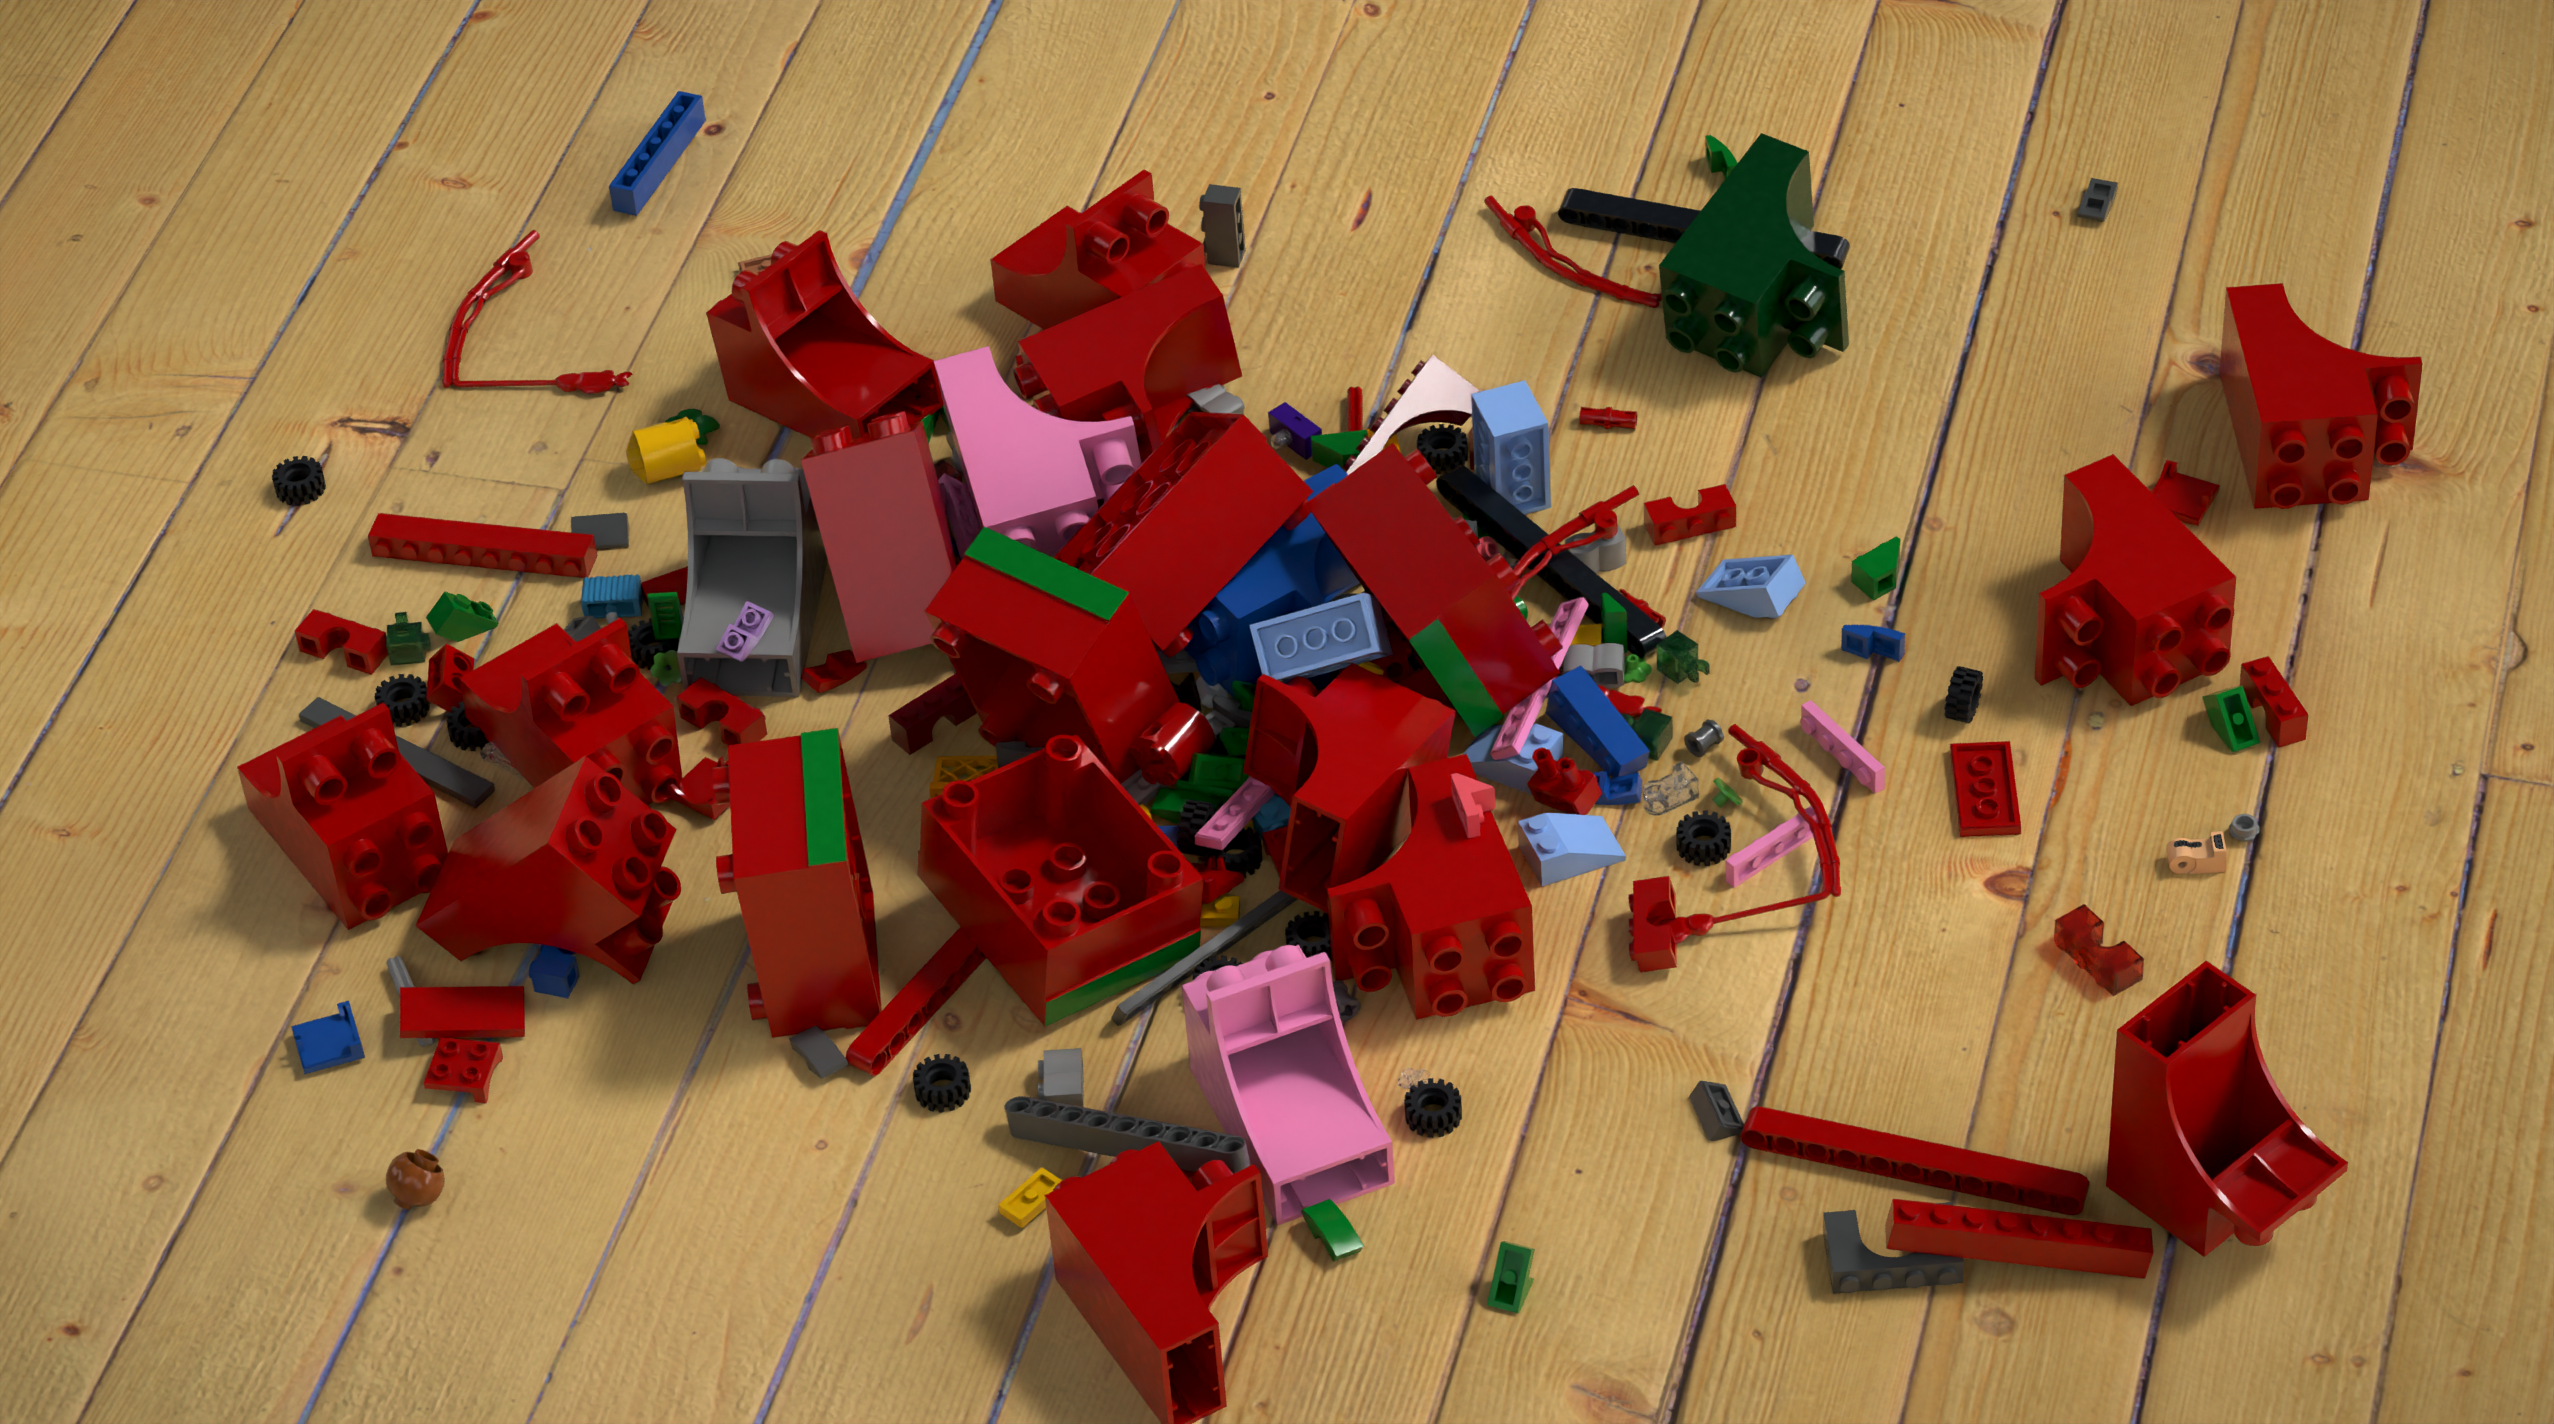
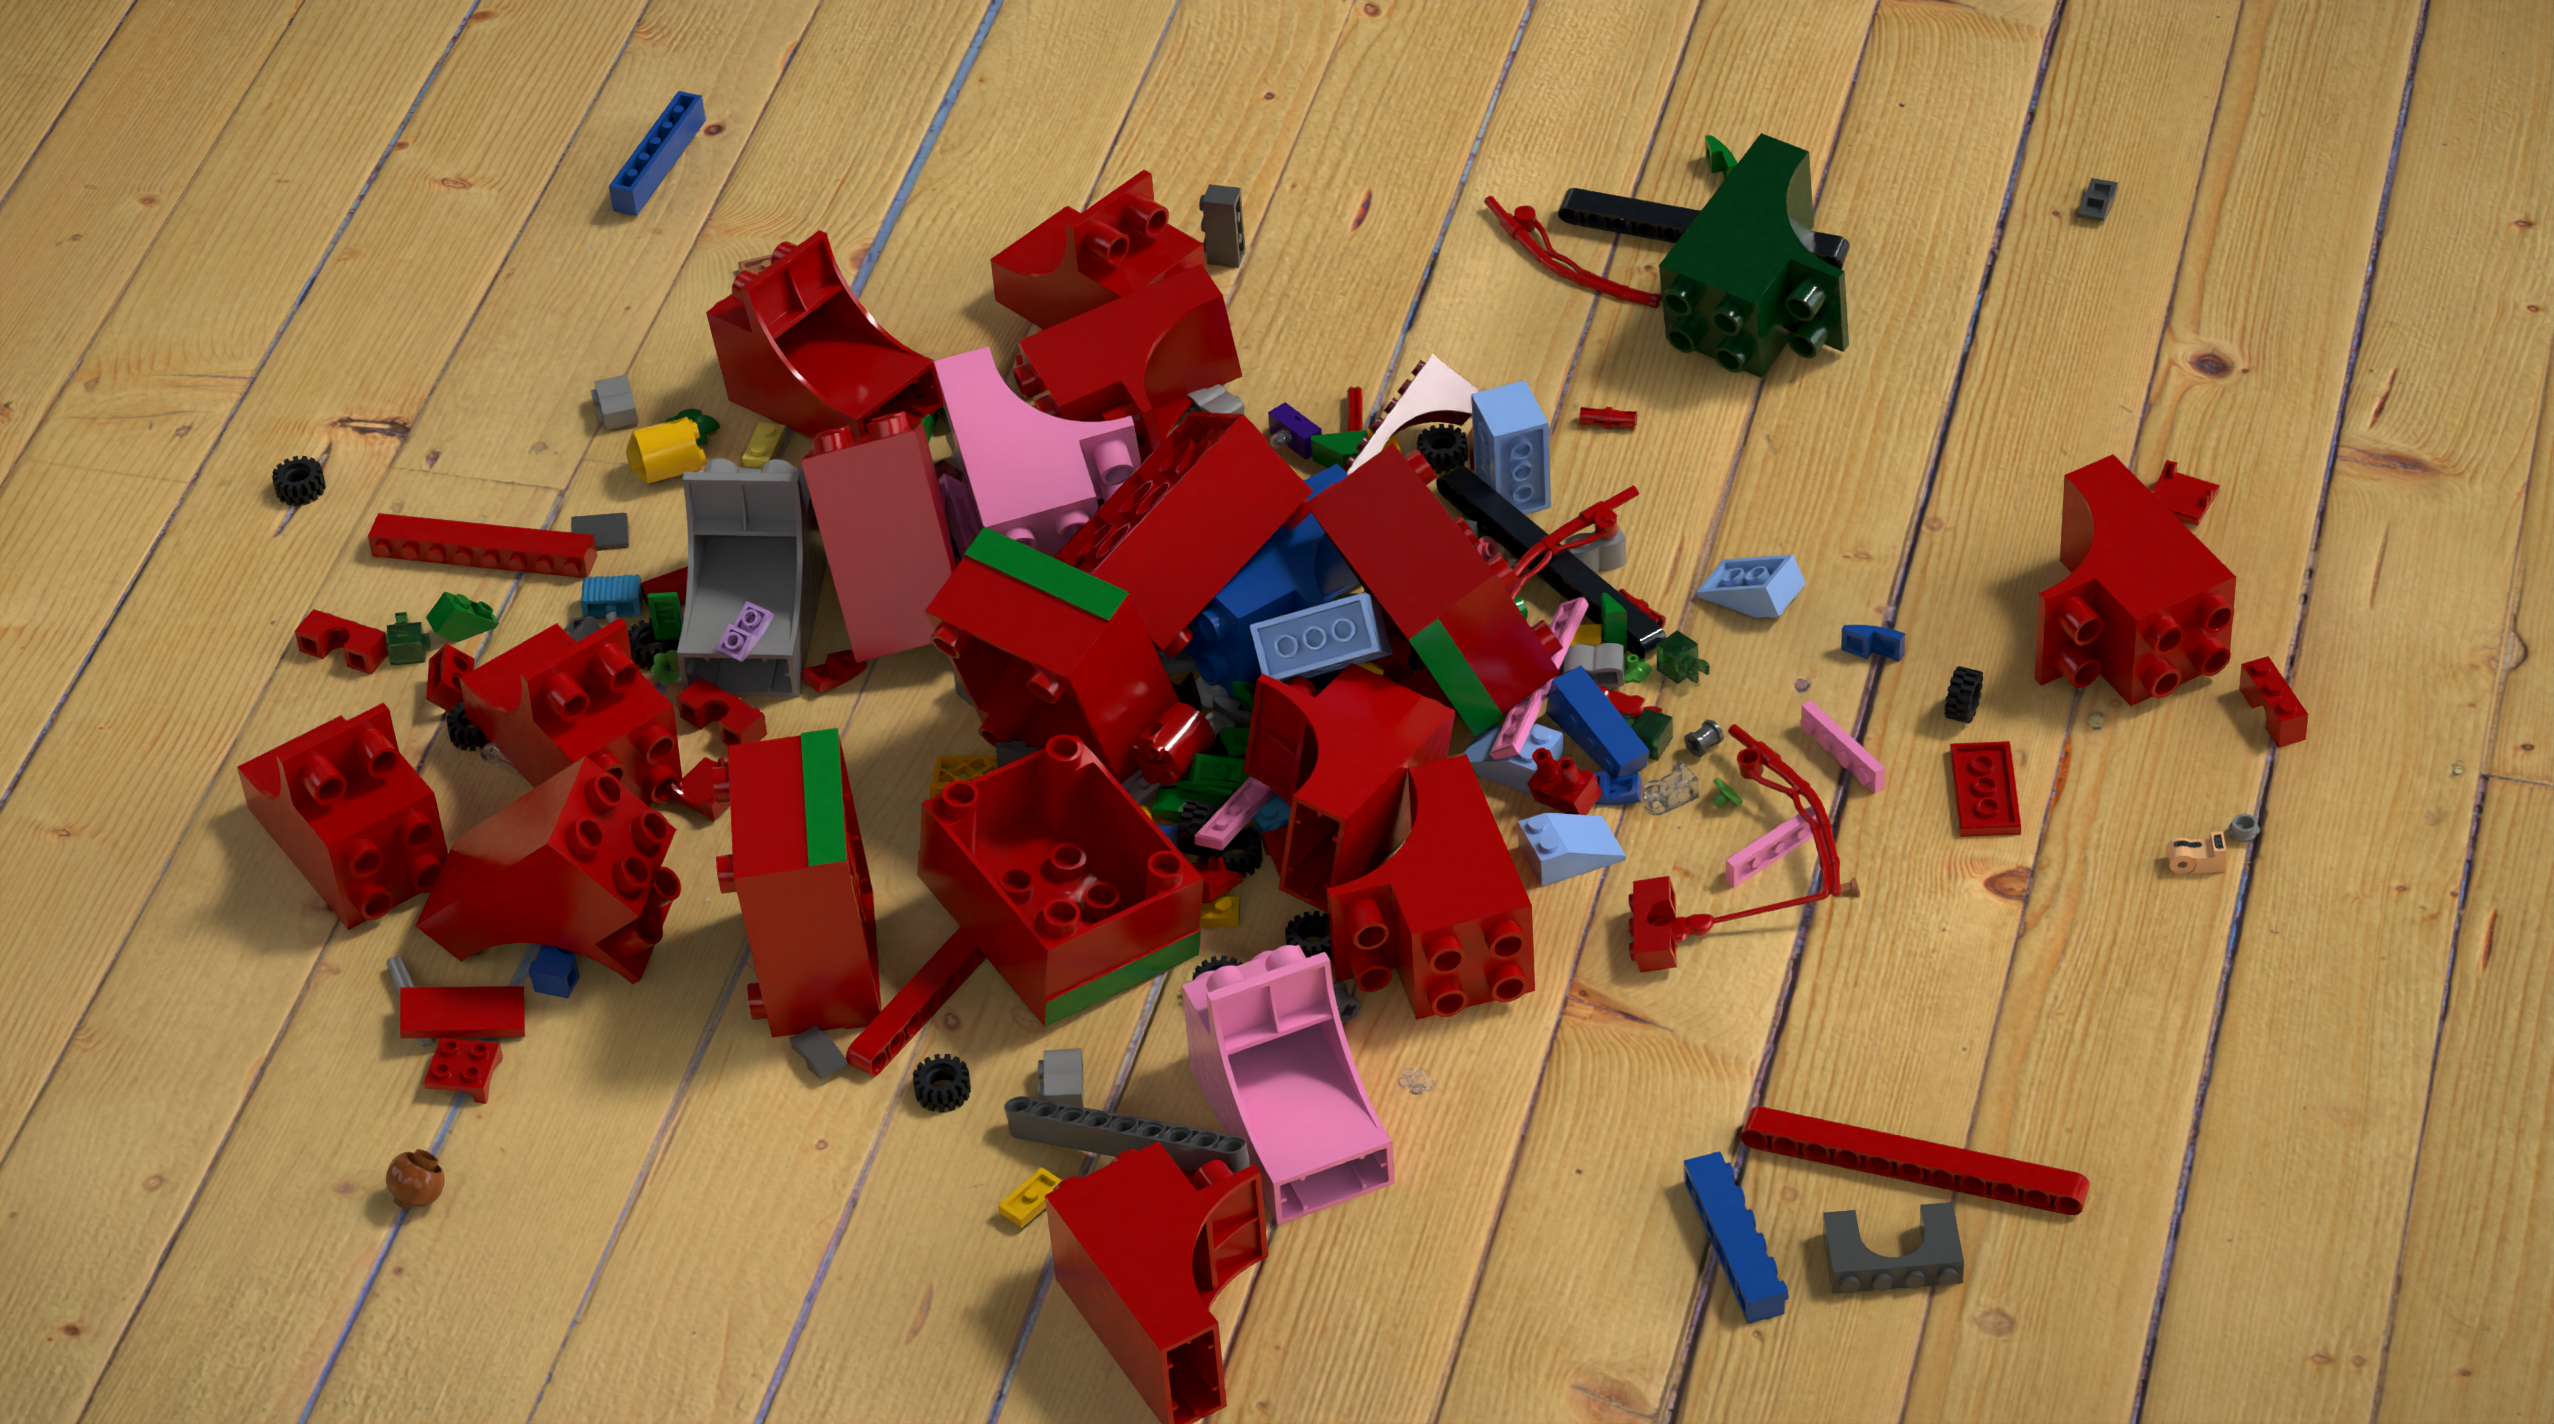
blue piece [291,1001,365,1074] -> none
dark grey tile [299,697,495,808] -> none
black tyre [375,674,430,727] -> none
red piece [442,230,633,394] -> none
dark red arch [888,673,977,755] -> none
dark grey tile [1111,890,1298,1026] -> none
green slope [1301,1199,1364,1262] -> none
black tyre [1404,1078,1462,1138] -> none
coral slope [1451,773,1496,838] -> none
green slope [1487,1241,1535,1313] -> none
red arch [1644,484,1736,546] -> none
black tyre [1676,810,1731,866] -> none
dark grey slope [1690,1081,1744,1141] -> none
green slope [1851,536,1900,601] -> none
red brick [1885,1199,2154,1279] -> none
clear red arch [2054,904,2144,996] -> none
red arch [2106,961,2348,1257] -> none
green slope [2202,686,2261,752] -> none
red arch [2219,283,2423,509] -> none
none -> light grey brick [591,375,639,430]
none -> light yellow plate [742,422,787,469]
none -> blue brick [1684,1151,1789,1324]
none -> nougat piece [1840,877,1860,897]

